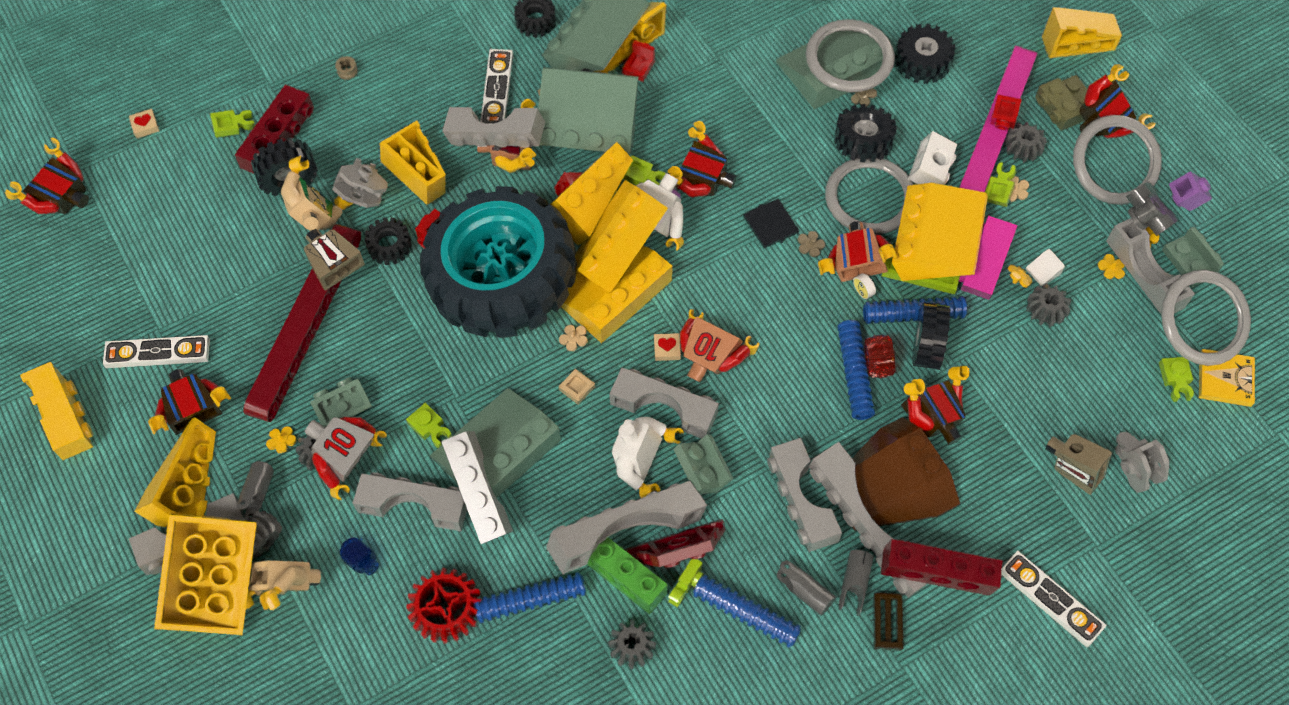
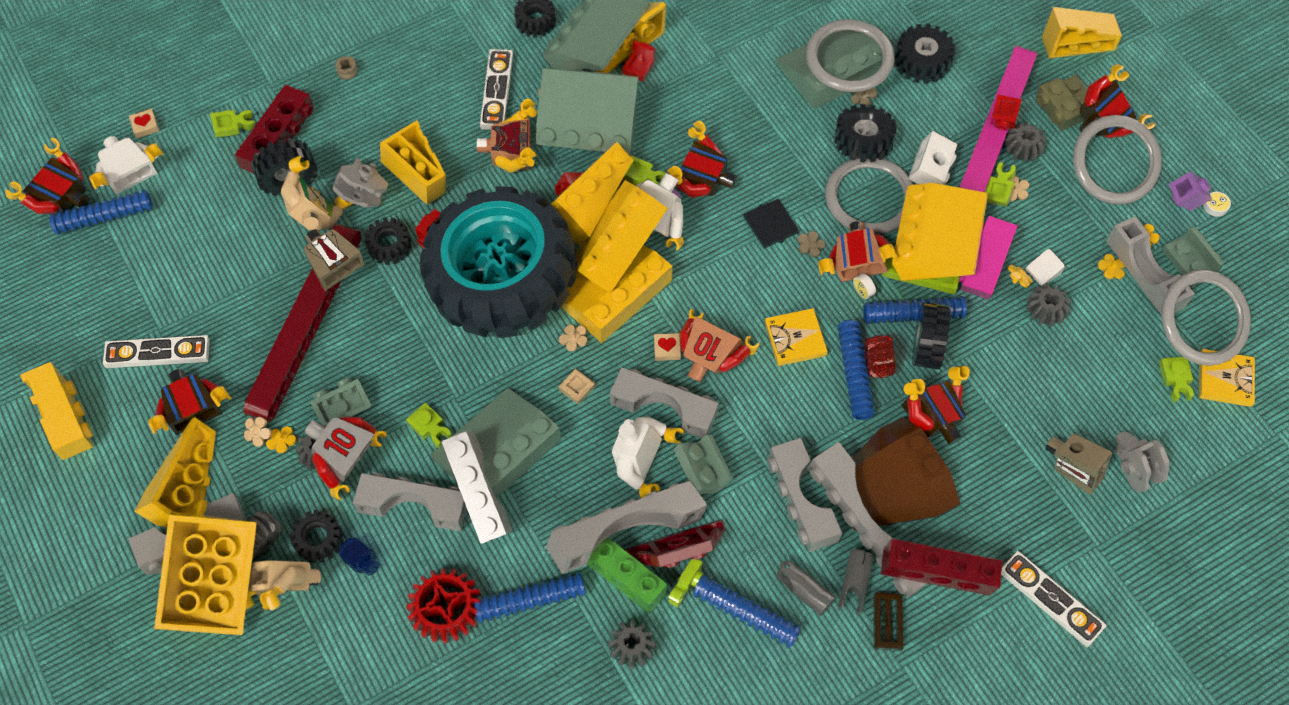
dark grey piece [237,461,274,521] -> none
light grey arch [442,107,545,148] -> none
dark grey piece [1126,181,1179,236] -> none
none -> blue piece [49,189,153,235]
none -> white torso [89,136,164,195]
none -> tan plant [244,417,272,447]
none -> black tyre [290,510,343,563]
none -> yellow tile [764,308,828,366]
none -> tile [1203,192,1231,217]

